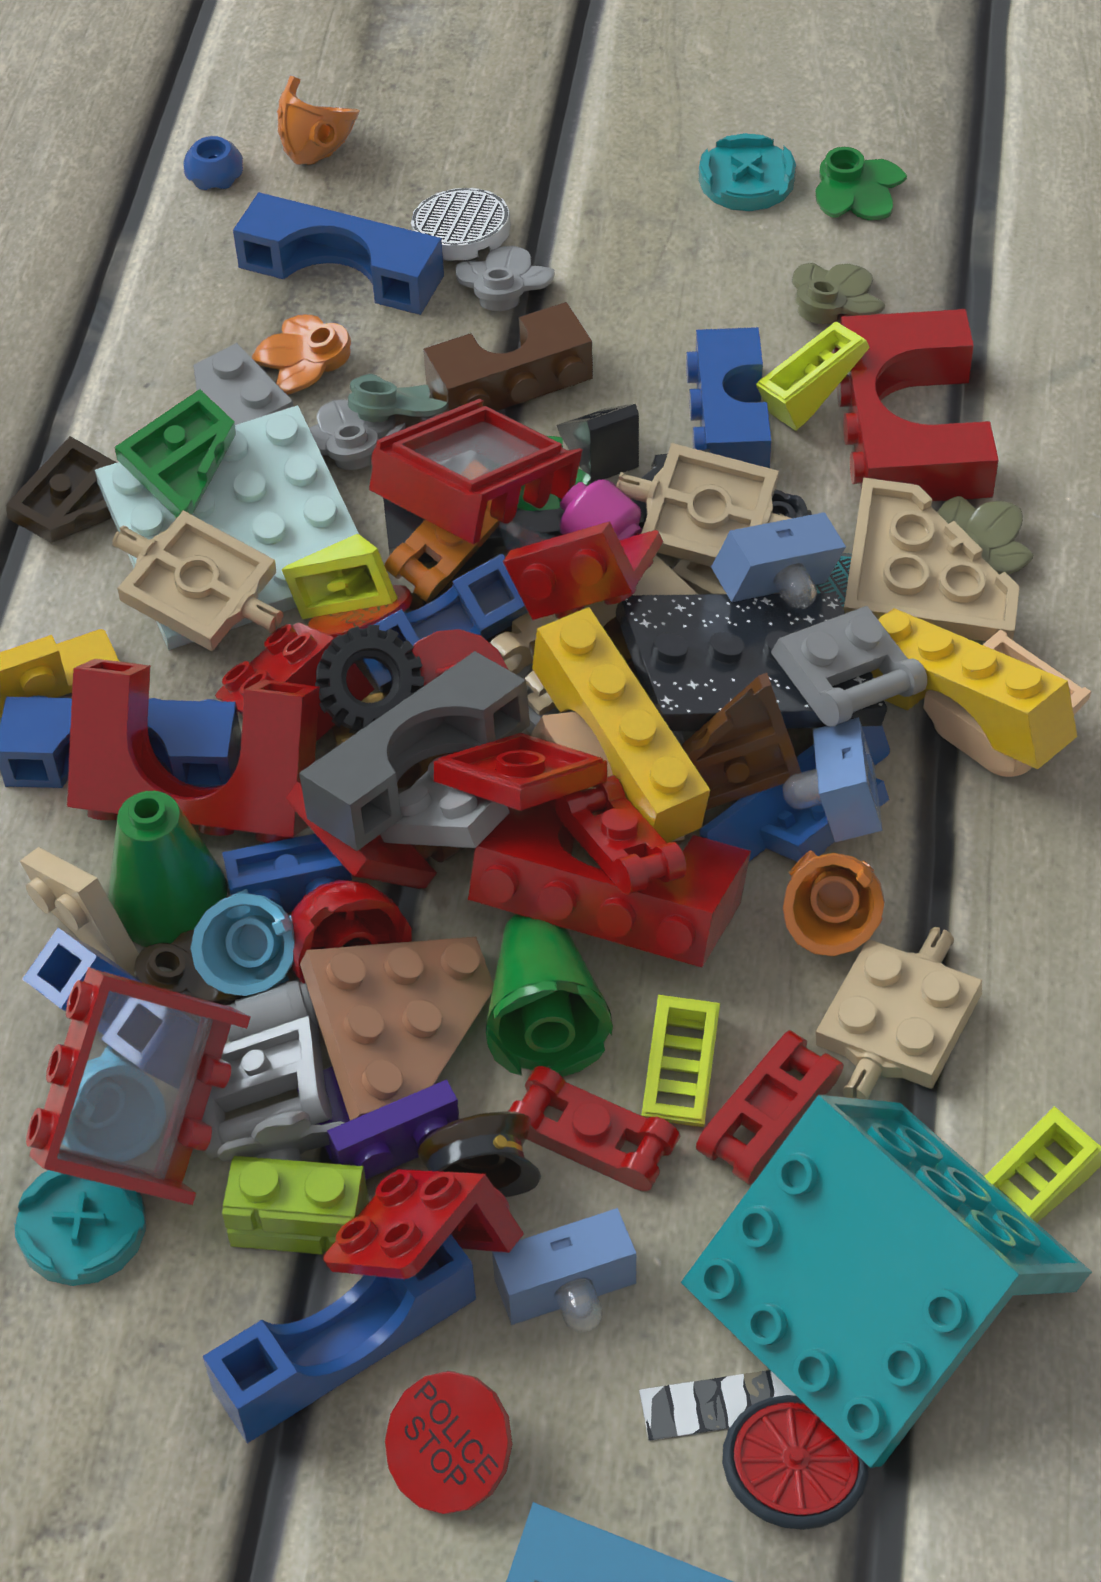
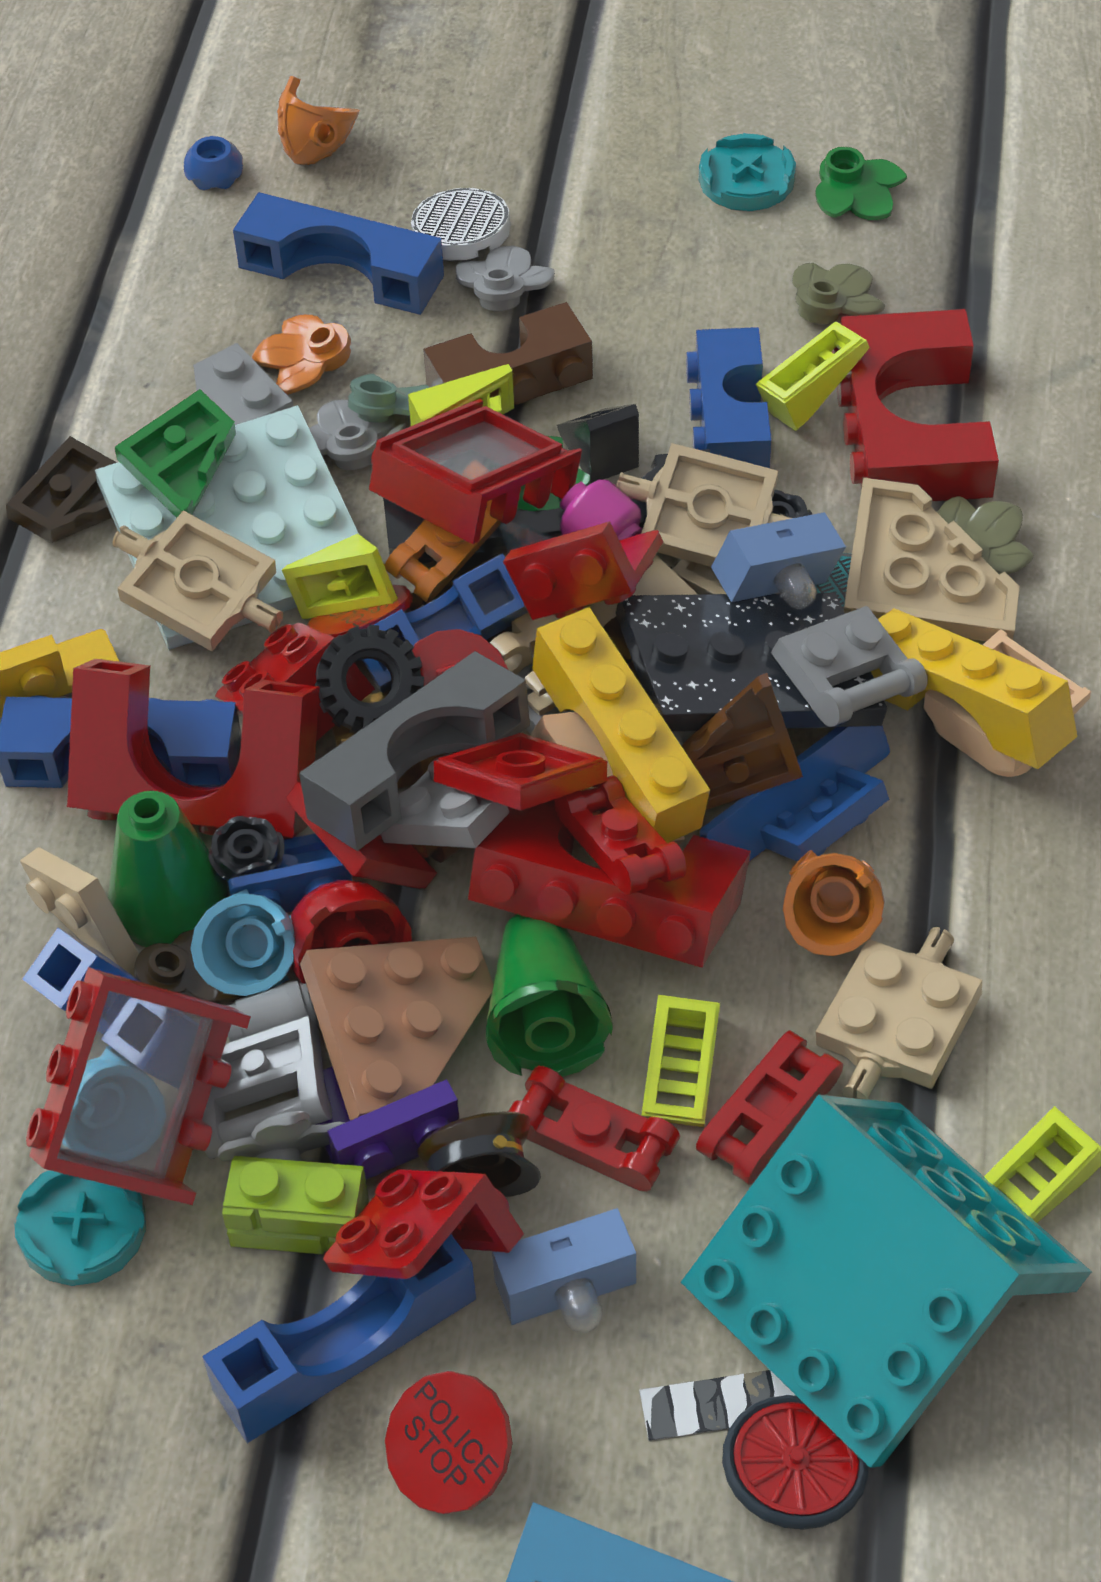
medium blue piece [783,717,883,843] -> none
none -> black plate [209,816,284,881]
none -> neon yellow slope [408,364,514,426]

